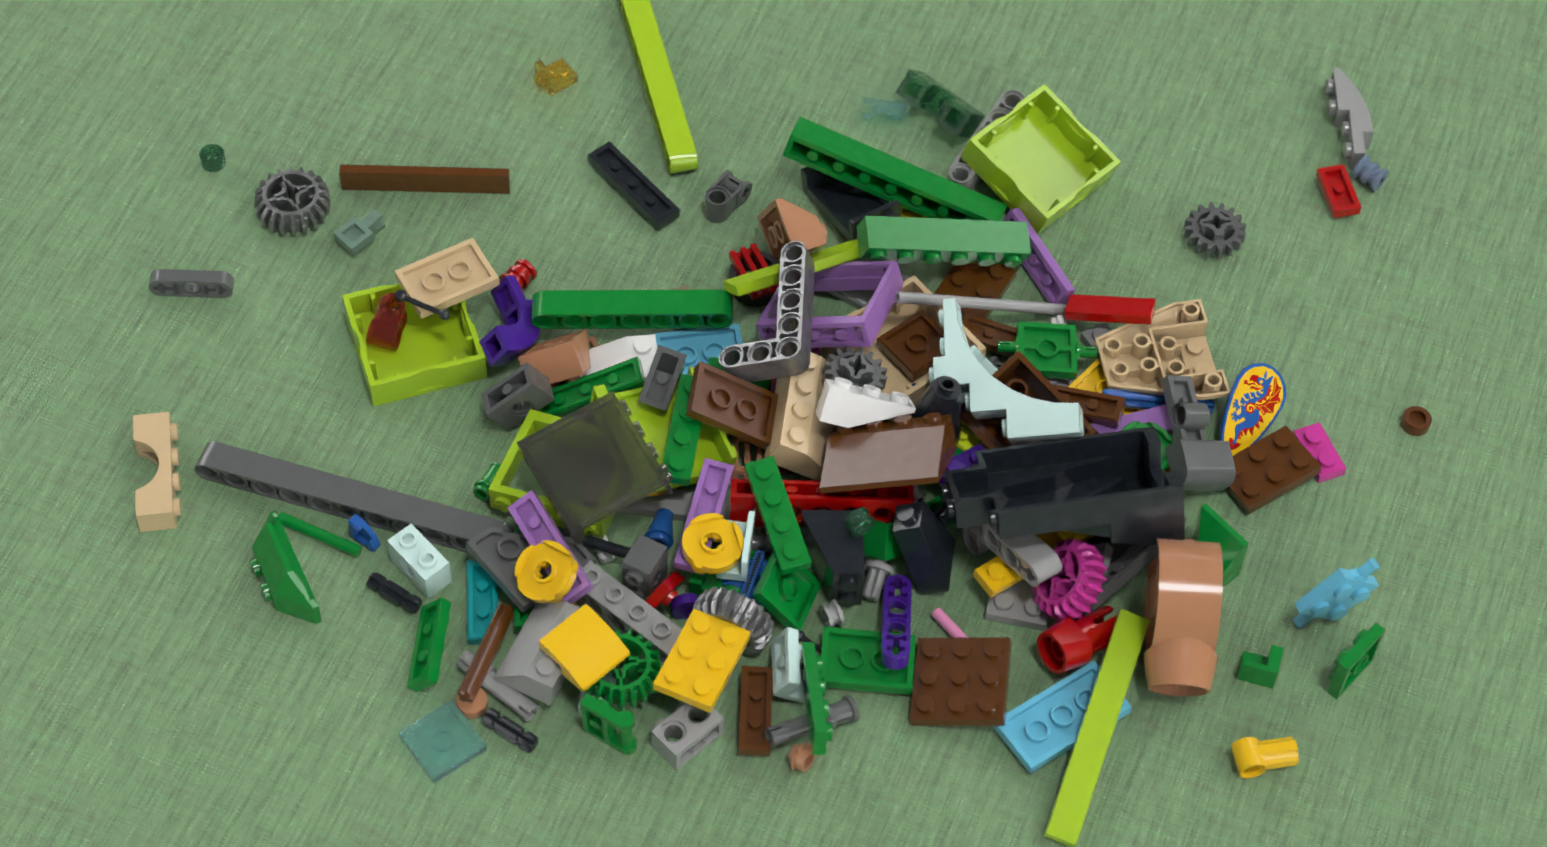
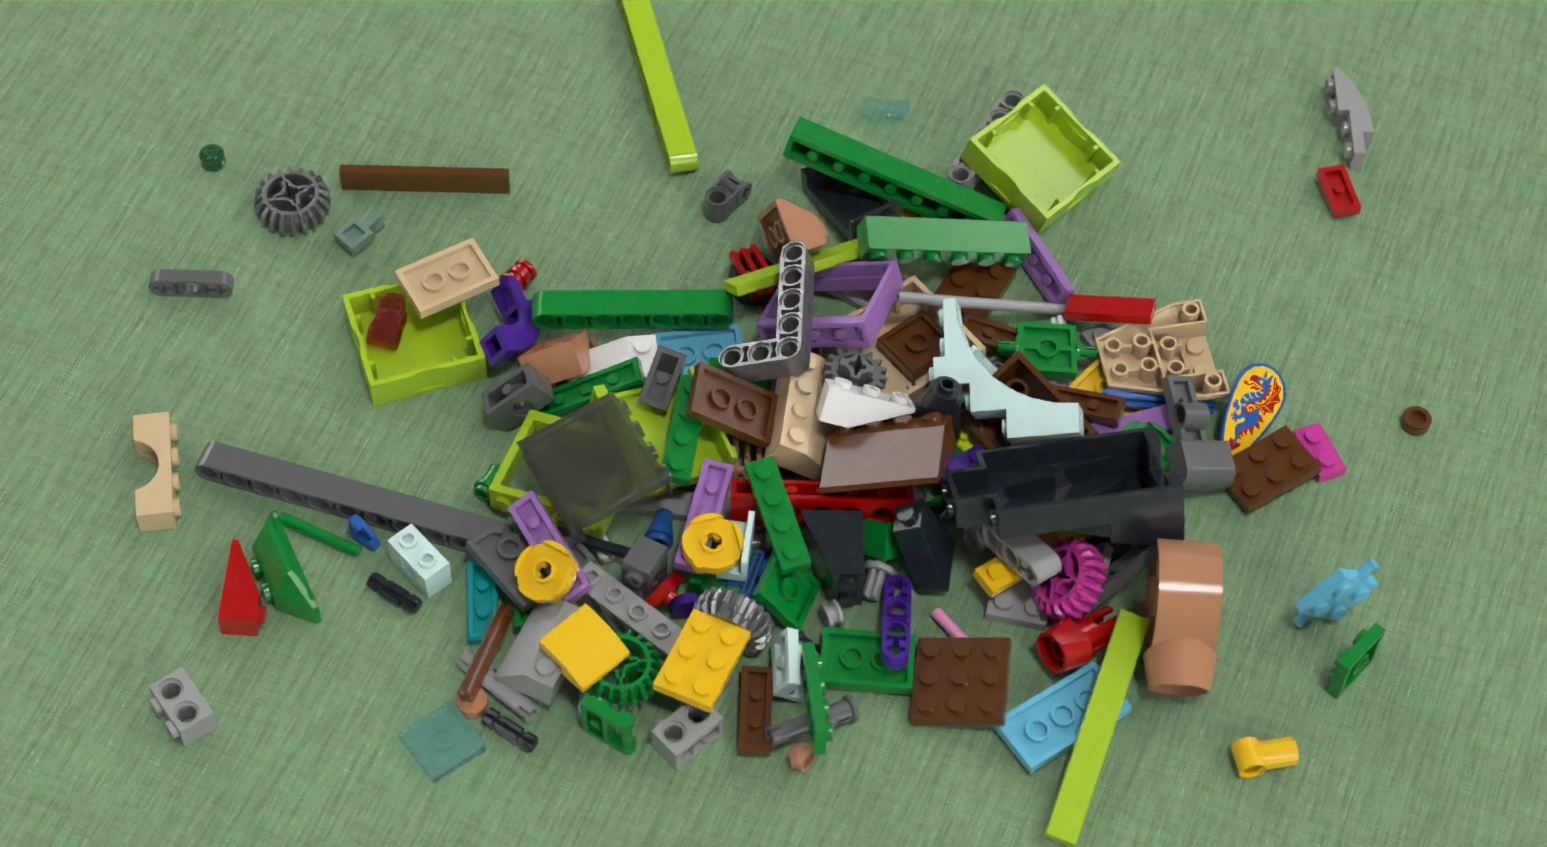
black hinge [395,290,450,320] -> none
green plate [407,597,451,692] -> none
clear yellow bracket [533,58,578,96] -> none
black plate [588,141,680,230] -> none
clear green bush [844,507,876,537] -> none
clear green arch [895,69,985,138] -> none
dark grey gear [1184,202,1246,259] -> none
green slope [1192,503,1249,587] -> none
green panel [1236,645,1284,689] -> none
sand blue bush [1351,155,1389,192] -> none
none -> light grey brick [148,667,218,747]
none -> red slope [218,539,267,636]

